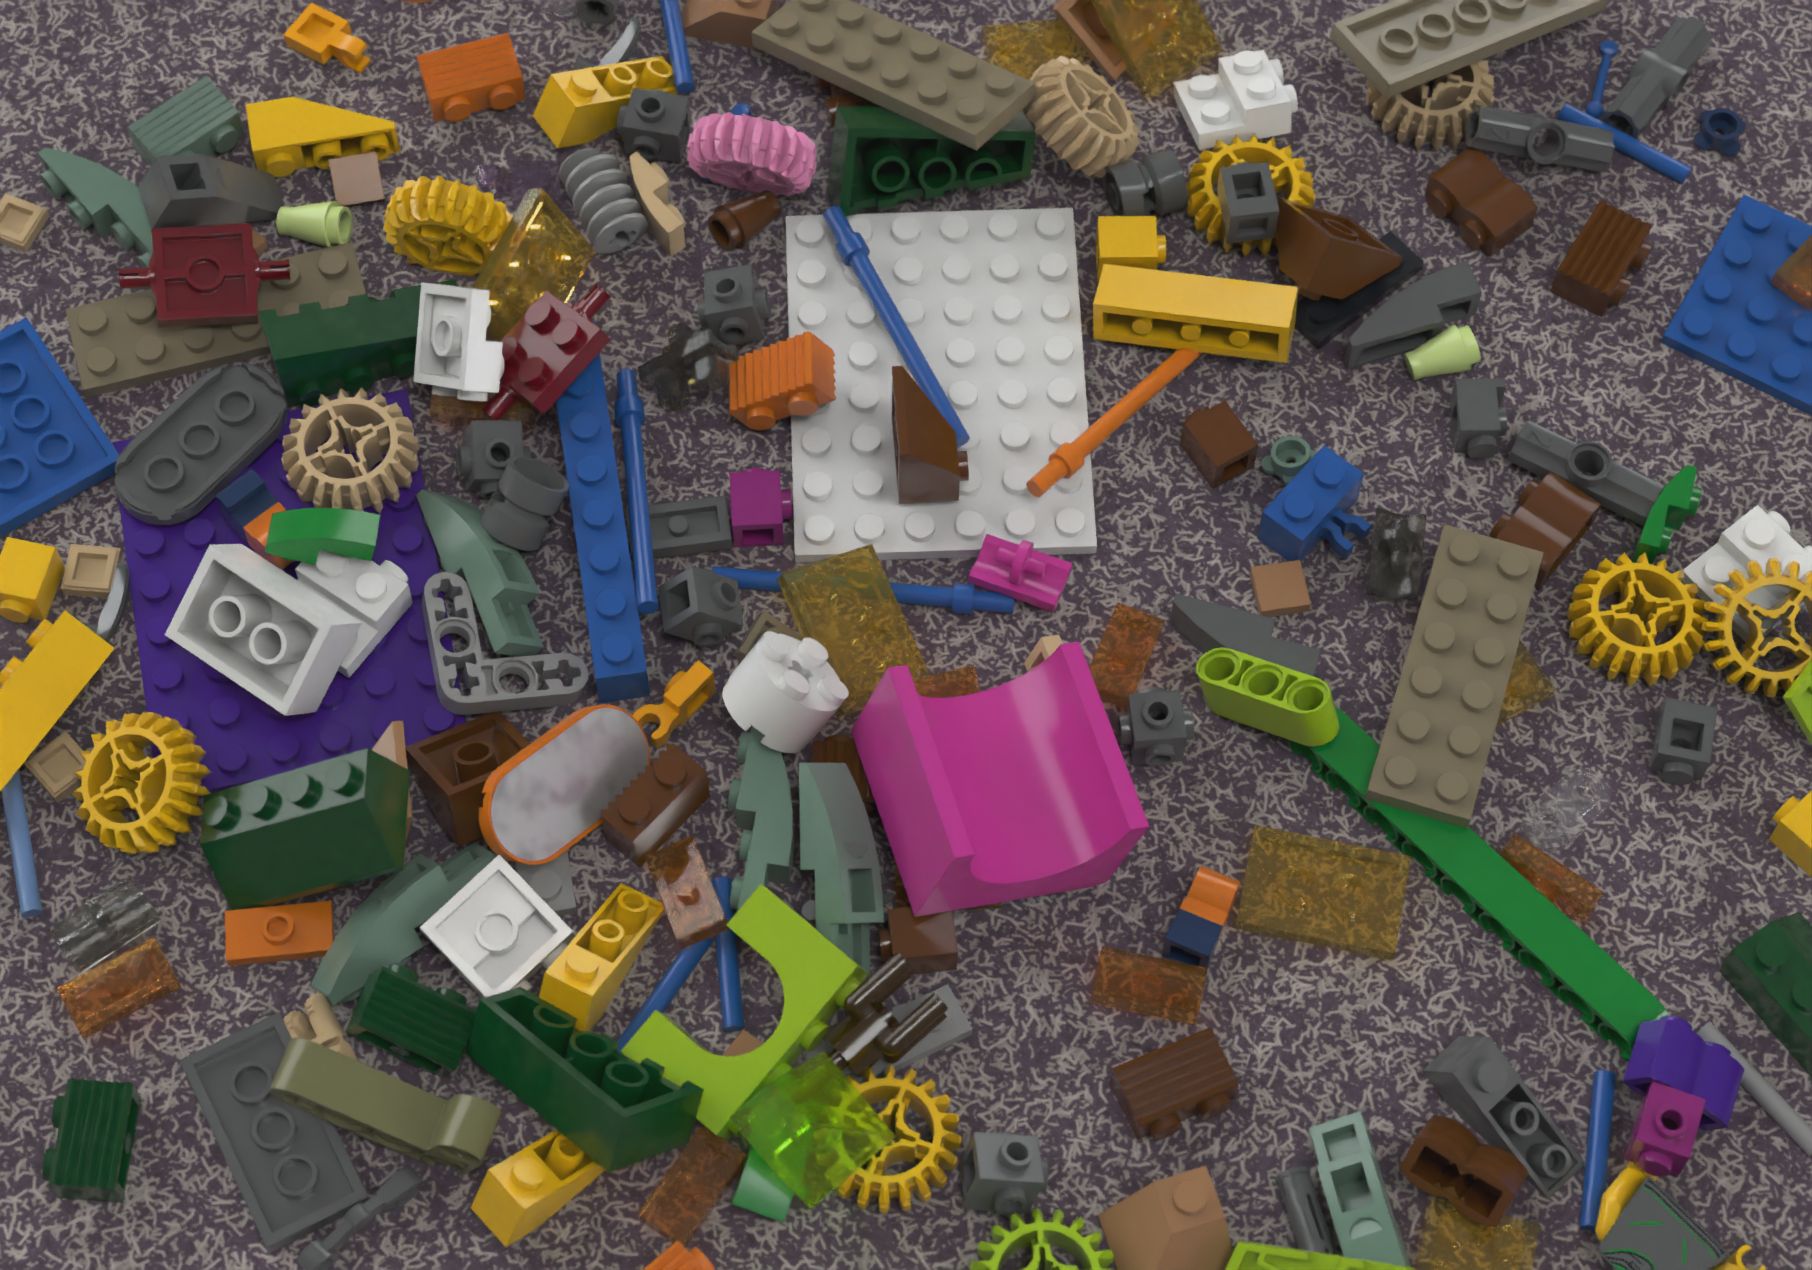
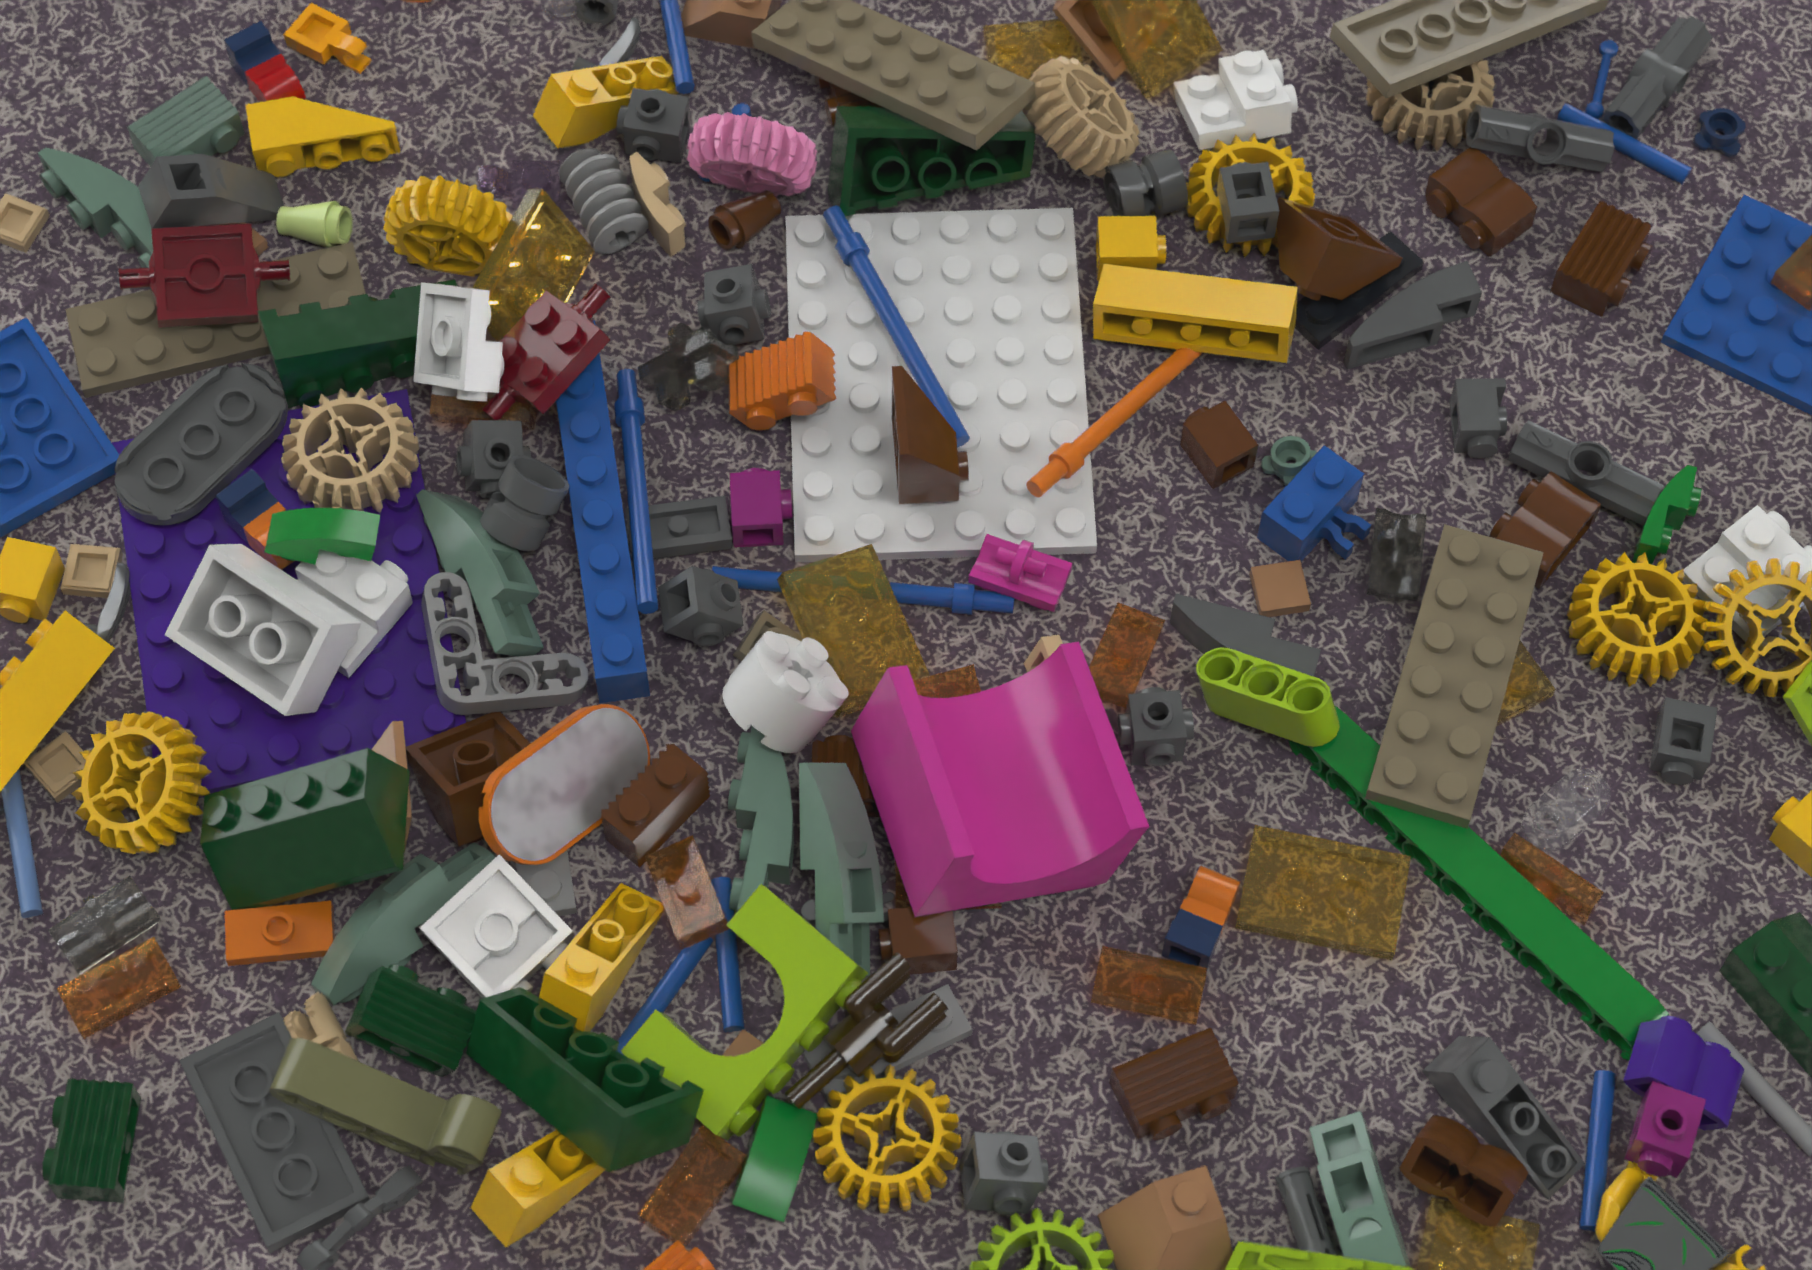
medium nougat tile [328,152,385,207] -> none
orange brick [416,33,526,122] -> none
light orange plate [632,660,716,748] -> none
clear neon green slope [729,1052,896,1209] -> none
yellowish green cone [1404,325,1481,381] -> none
none -> leg [224,21,306,102]

